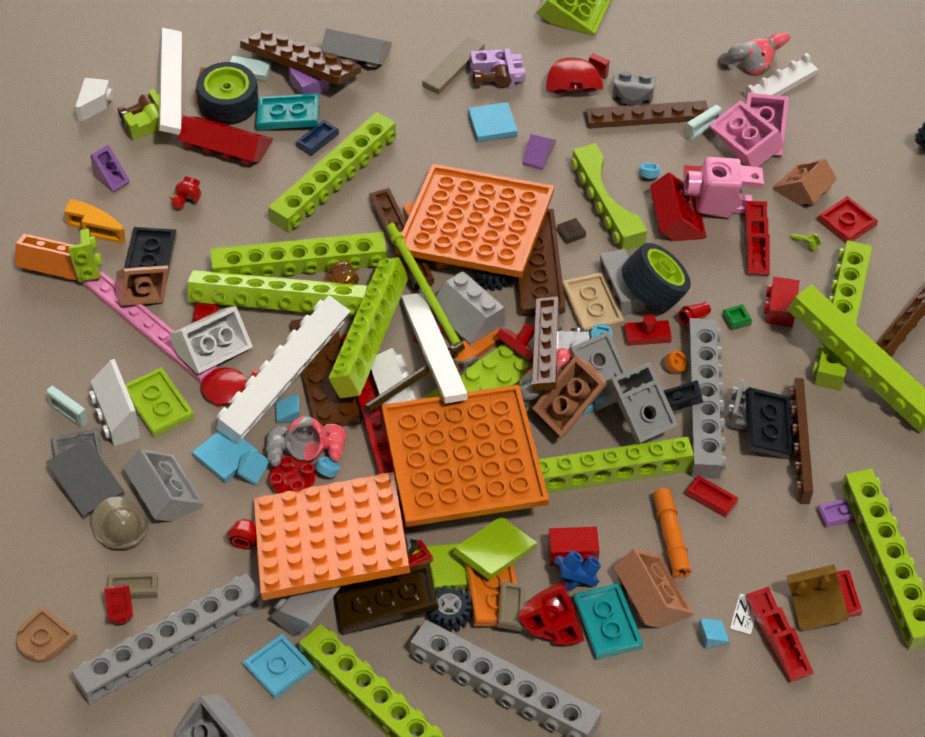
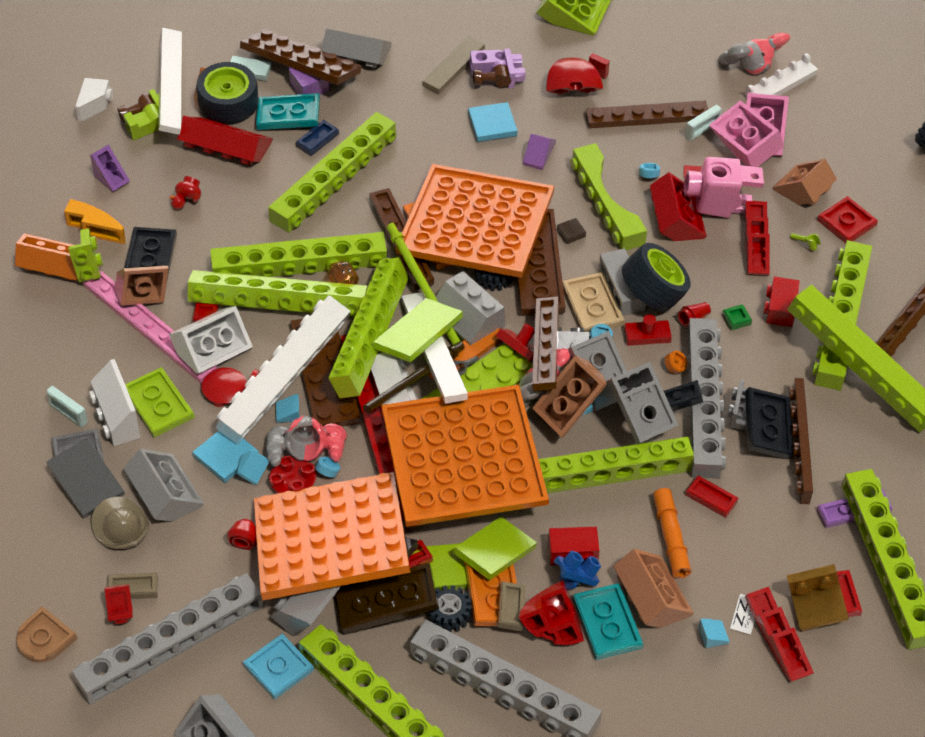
dark grey slope [613,71,656,105] -> none
none -> tile [373,298,463,362]

